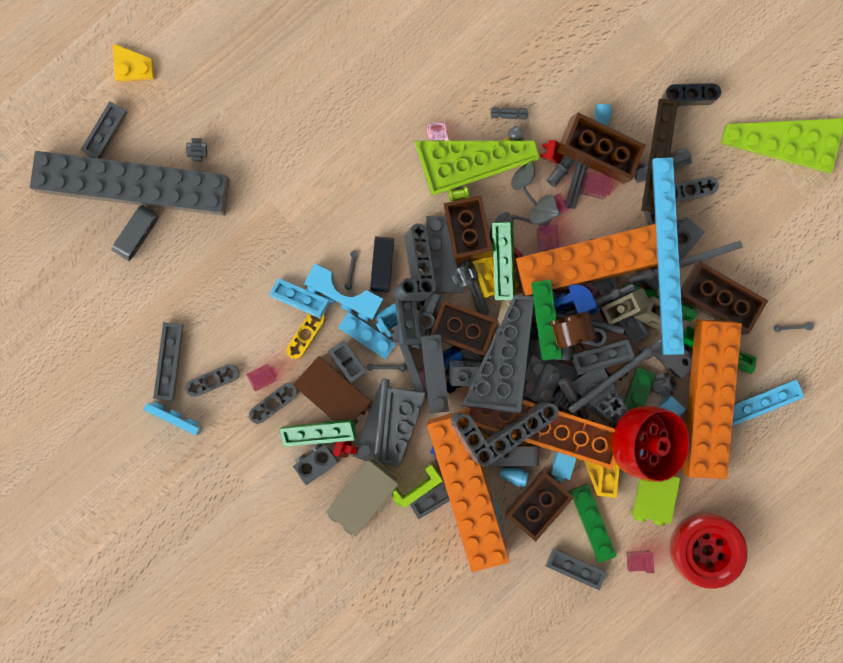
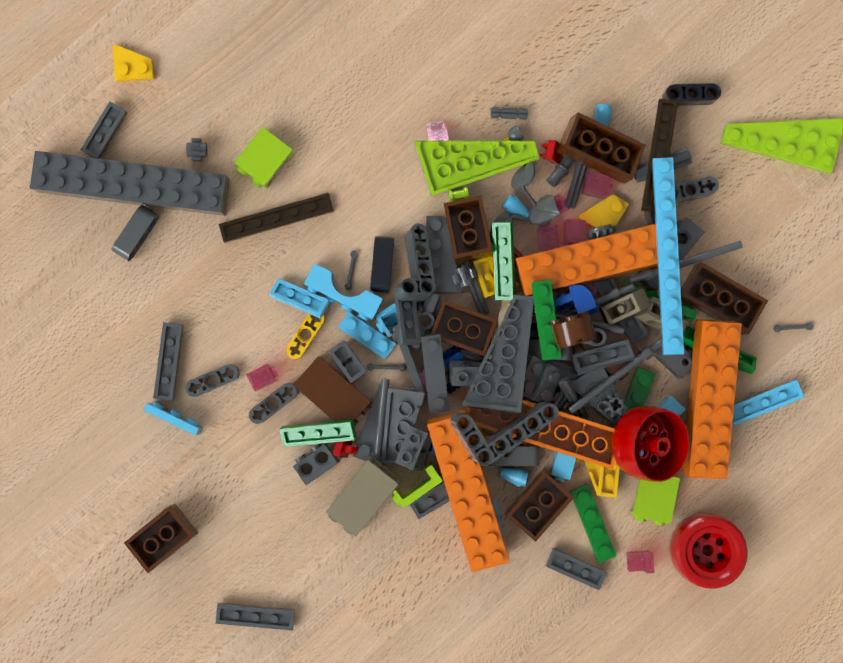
dark grey gear [653,373,677,397] -> none
none -> reddish brown brick [124,503,198,573]
none -> dark grey plate [215,603,295,631]
none -> dark brown tile [219,193,334,243]
none -> lime panel [234,127,295,189]
none -> dark grey window [395,426,433,471]
none -> medium azure cone [502,194,530,218]
none -> clear pink brick [563,219,586,245]
none -> yellow wing [577,194,629,236]
none -> dark grey gear [585,224,616,240]

